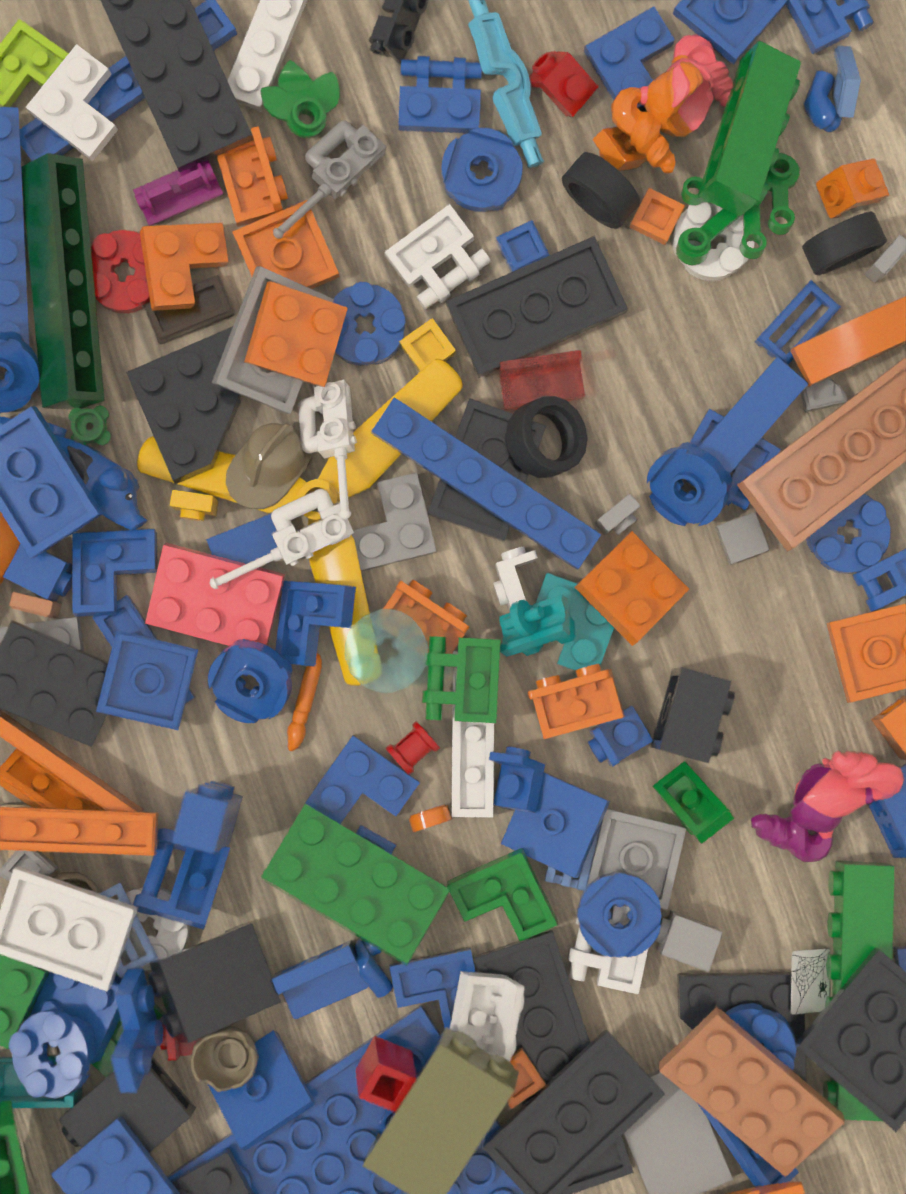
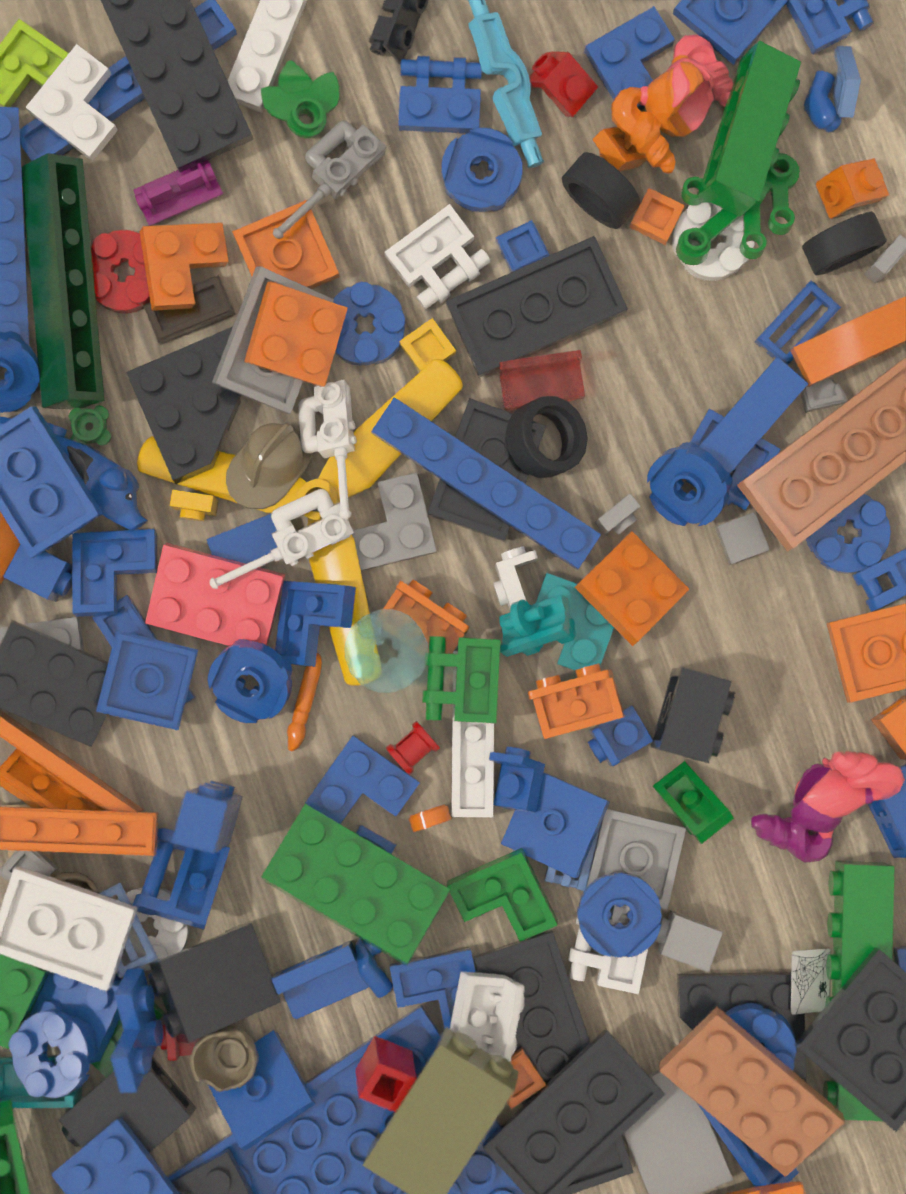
nougat tile [9,592,62,619] -> none
orange bracket [217,126,288,227] -> none

